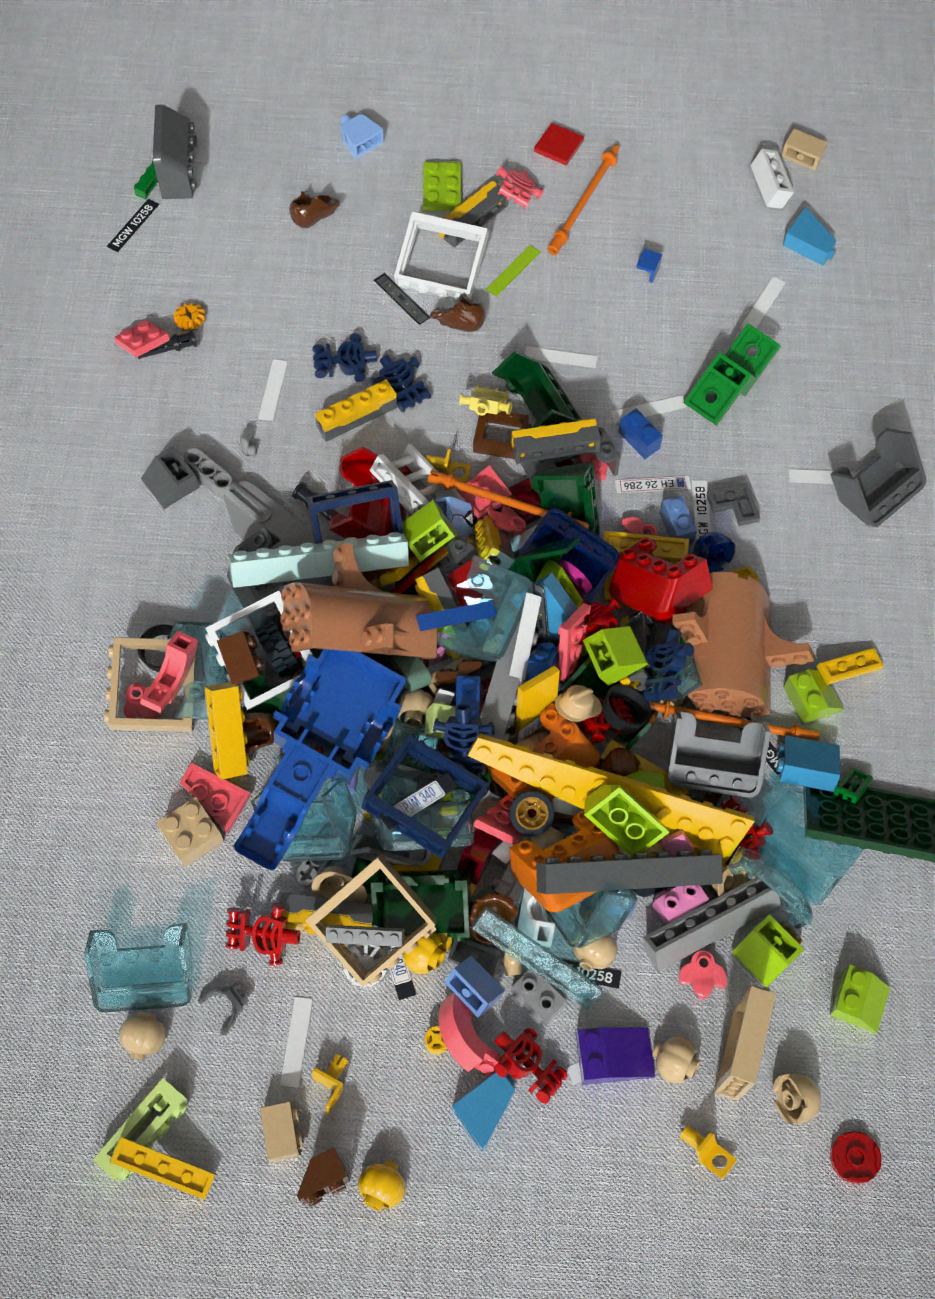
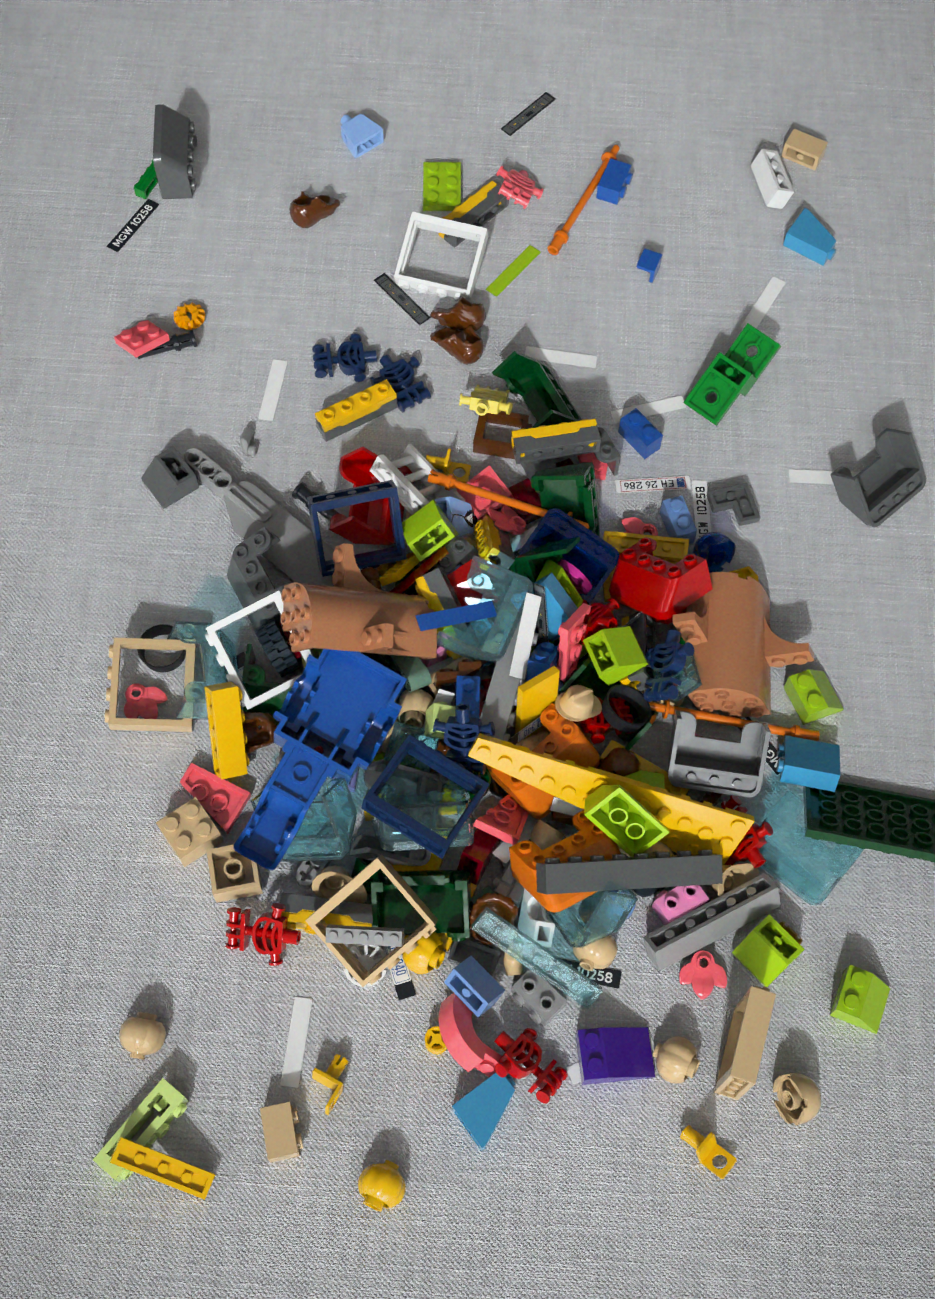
clear light blue windscreen [84,923,192,1013] -> none
coral arch [140,631,198,713] -> none
dark grey helmet [198,983,249,1035] -> none
reddish brown brick [216,631,266,685] -> none
light aqua brick [228,532,409,588] -> none
reddish brown slope [297,1147,350,1207] -> none
sticker [379,773,458,830] -> none
wheel [509,790,555,836] -> none
red tile [534,123,584,166] -> none
bright pink tile [662,829,694,855] -> none
clear light blue windscreen [727,846,813,929] -> none
yellow tile [816,647,884,685] -> none
red tile [830,1131,882,1184] -> none
green tile [834,768,873,804] -> none
none -> tan brick [206,845,263,903]
none -> reddish brown piece [430,325,484,365]
none -> sticker [501,92,556,136]
none -> blue brick [596,158,633,205]

